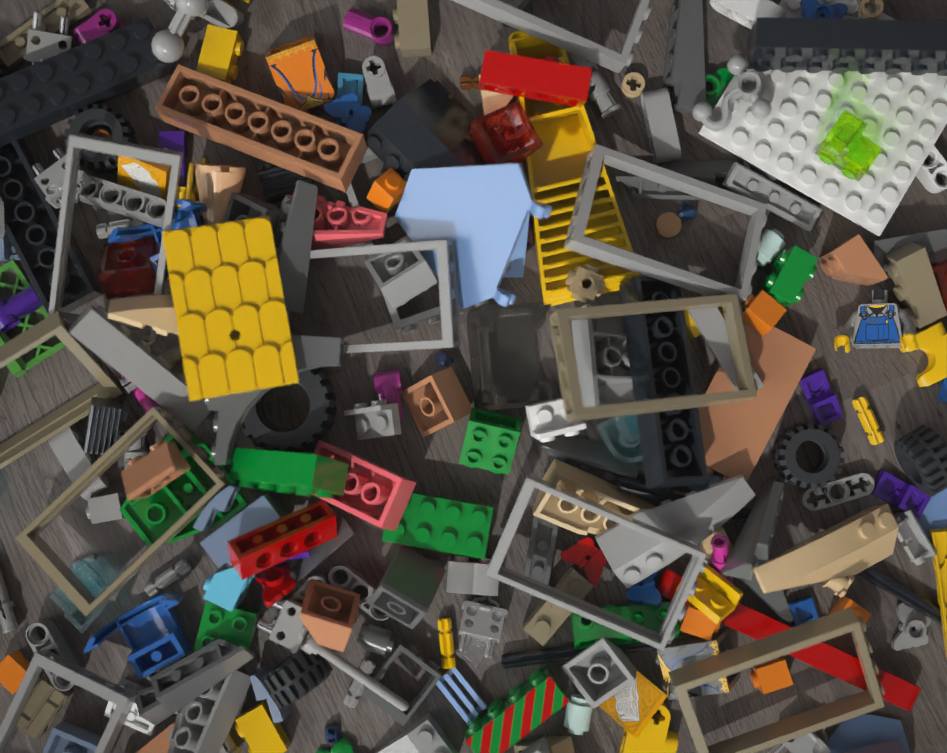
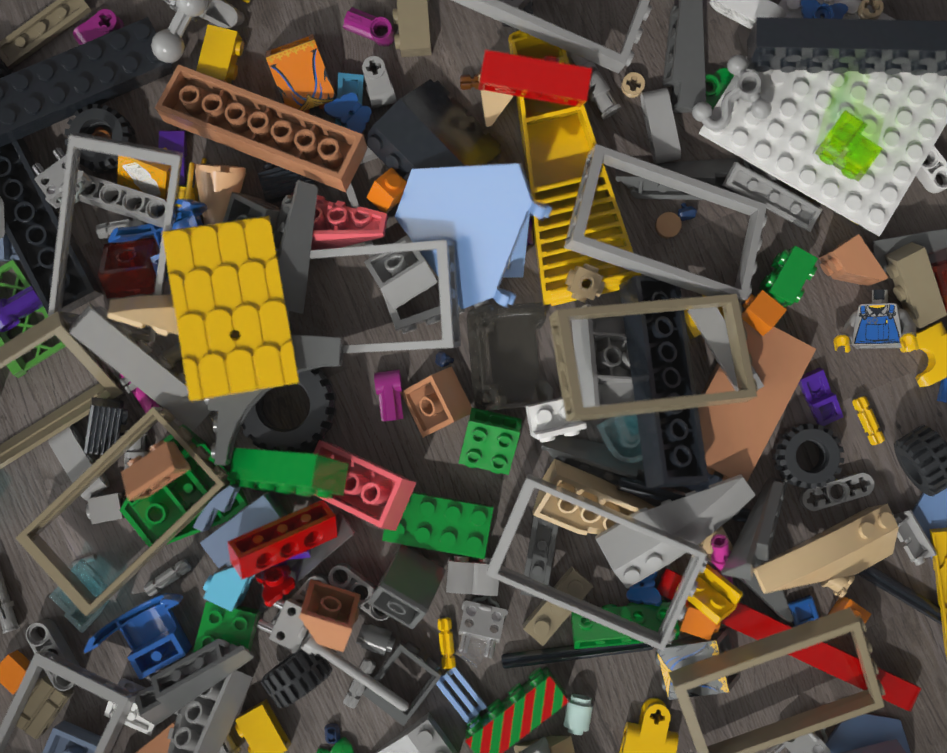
light grey piece [23,11,72,65] -> none
sand blue slope [249,667,292,723] -> none
light grey bracket [344,400,402,440] -> none
clear red slope [469,100,543,165] -> none
red animal [560,537,607,585] -> none
light grey slope [562,637,637,709] -> none
tile [599,670,668,738] -> none
orange brick [749,657,794,694] -> none
light aqua brick [755,228,786,267] -> none
dark purple slope [871,470,932,519] -> none
light grey animal [891,602,931,651] -> none

